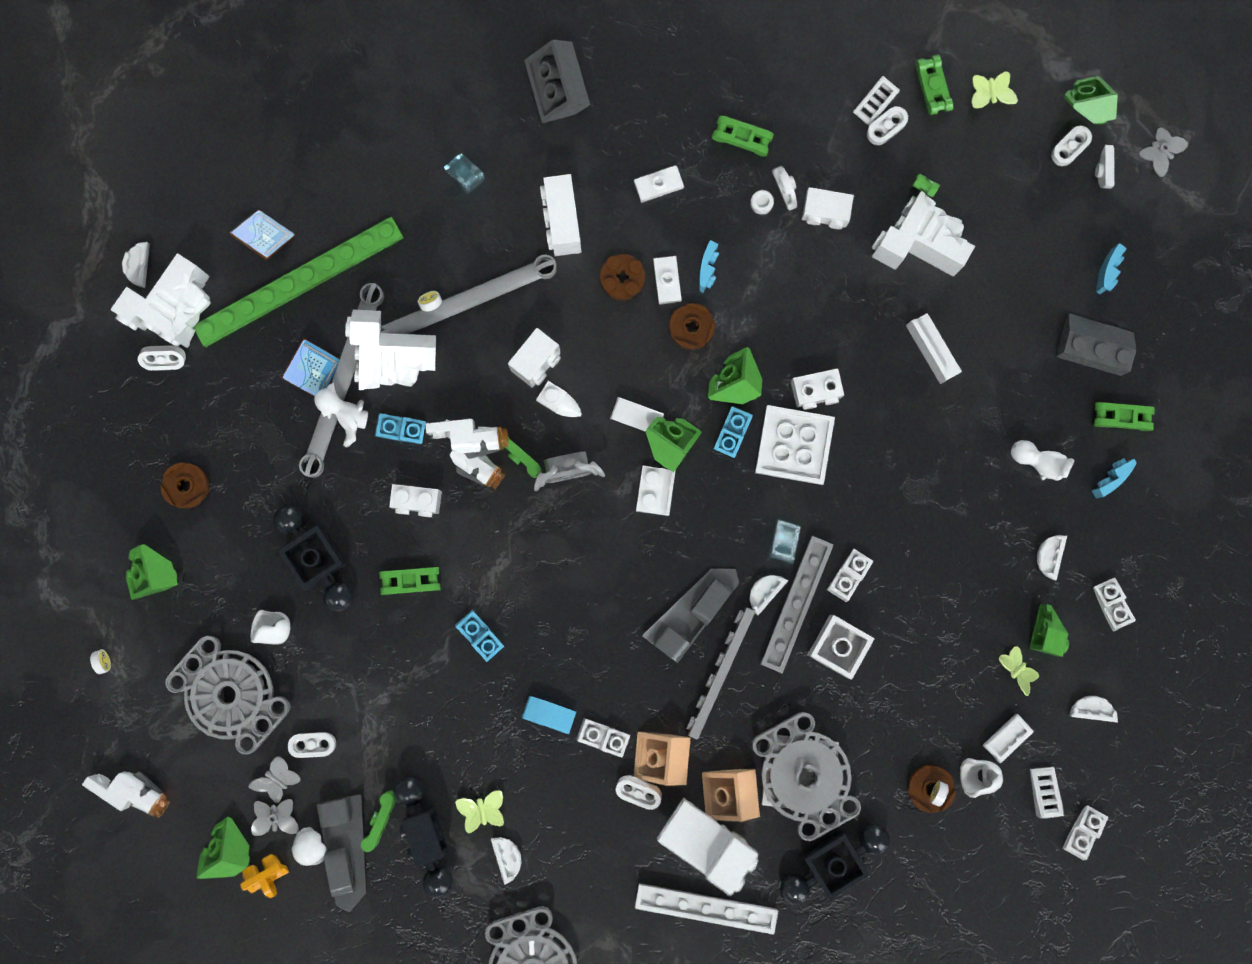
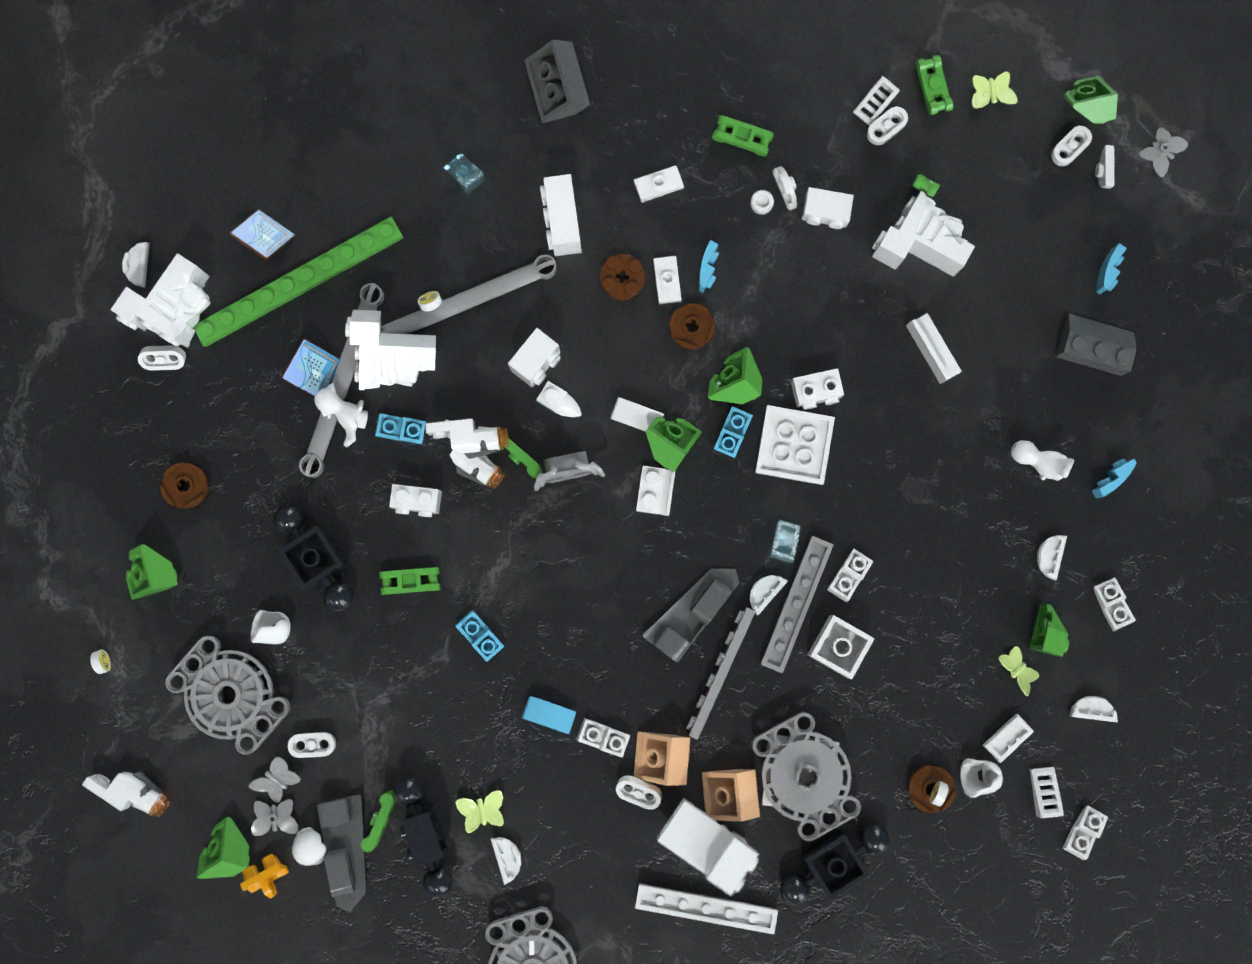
bright green plate [1094,402,1155,431] -> none

